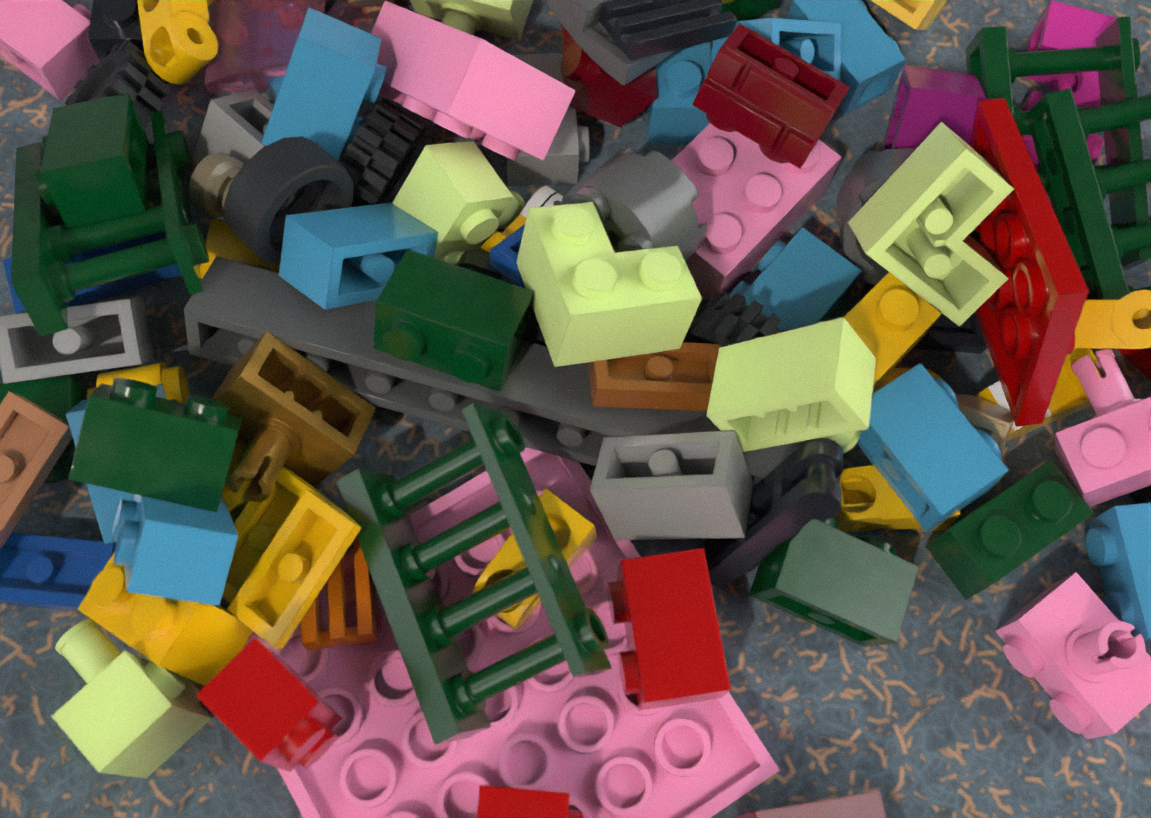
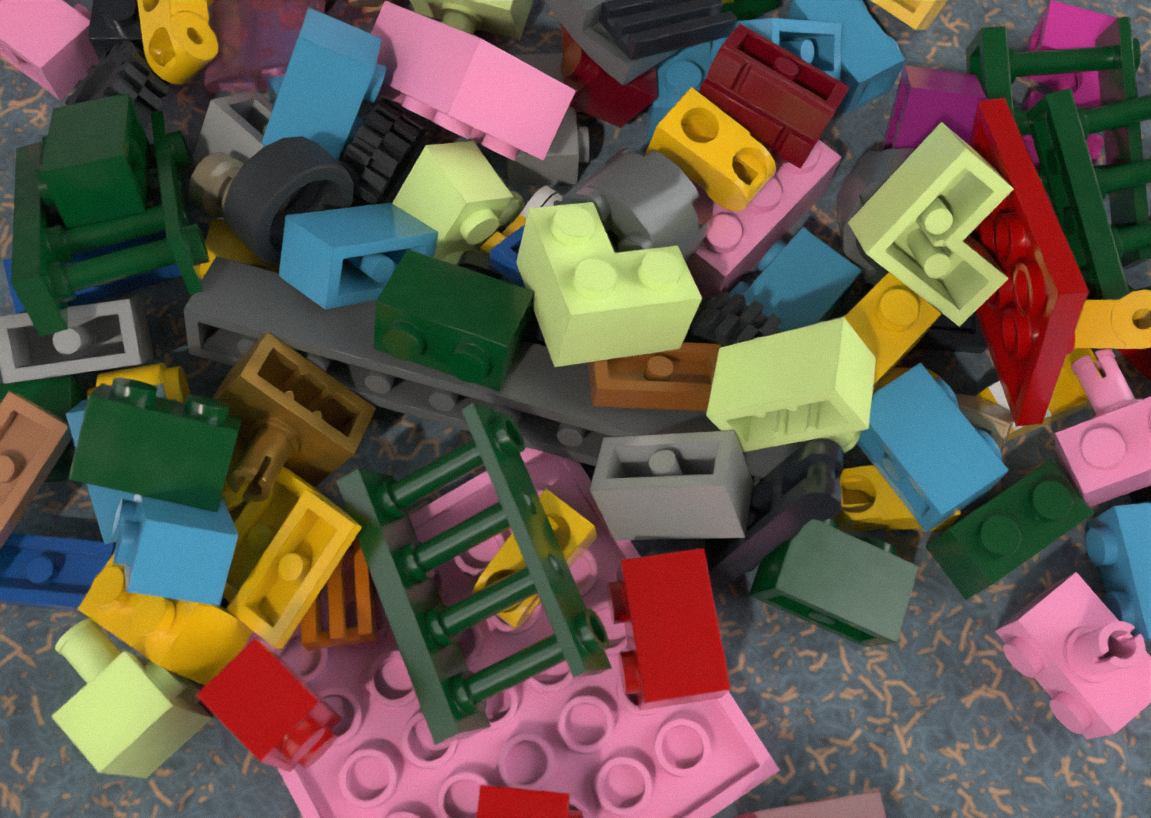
none -> yellow leg [645,87,776,212]

